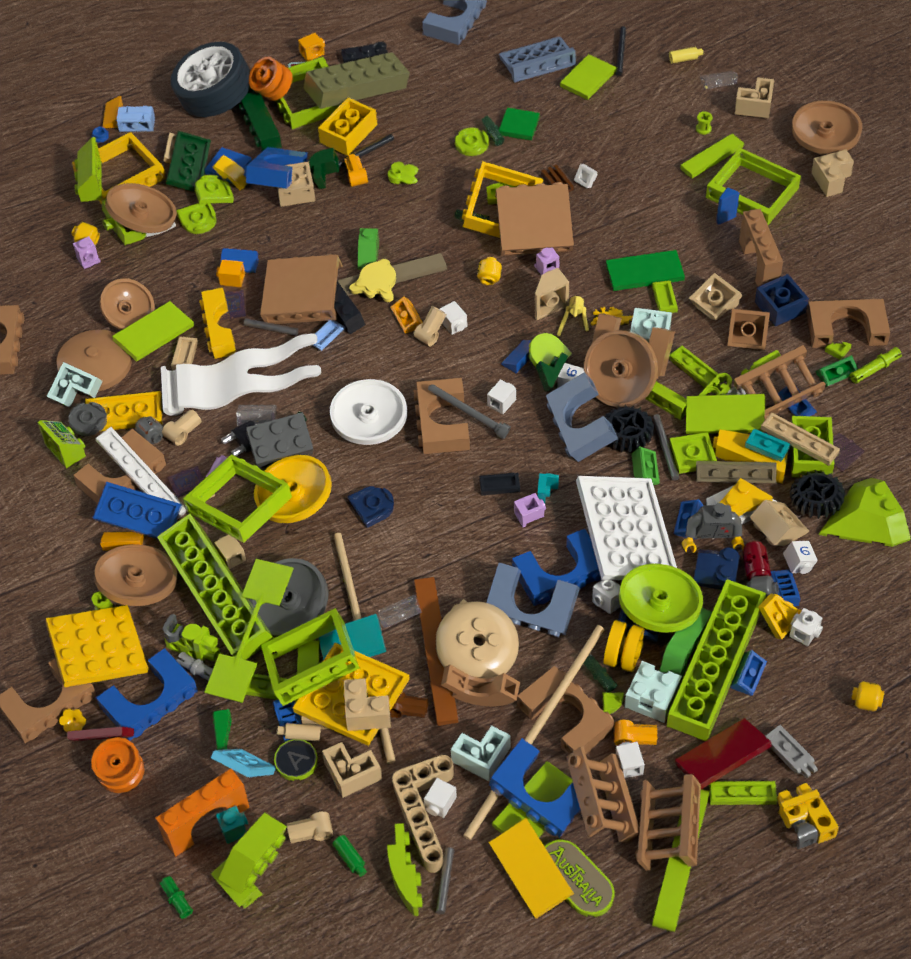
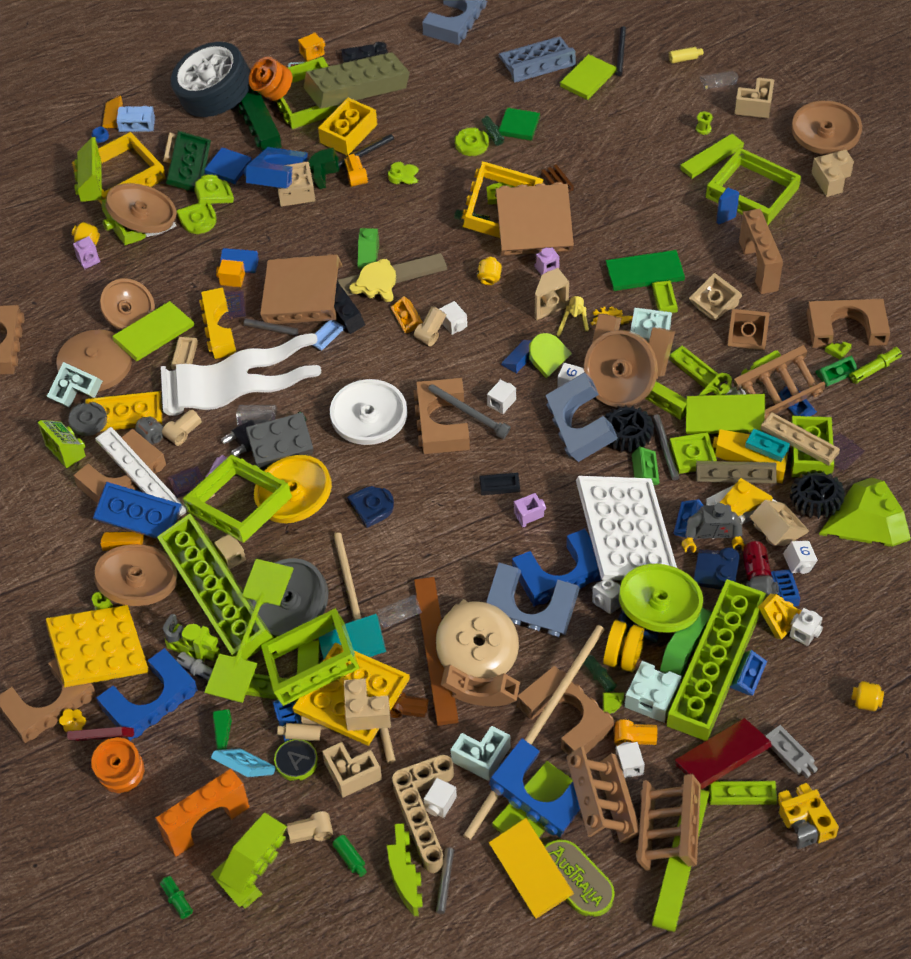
yellow slope [213,155,247,190] -> none
teal brick [216,806,248,844] -> none
dark green slope [536,352,568,392] -> none
teal bracket [538,473,559,503] -> none
white tile [574,164,597,188] -> none
dark blue brick [755,274,809,327] -> none

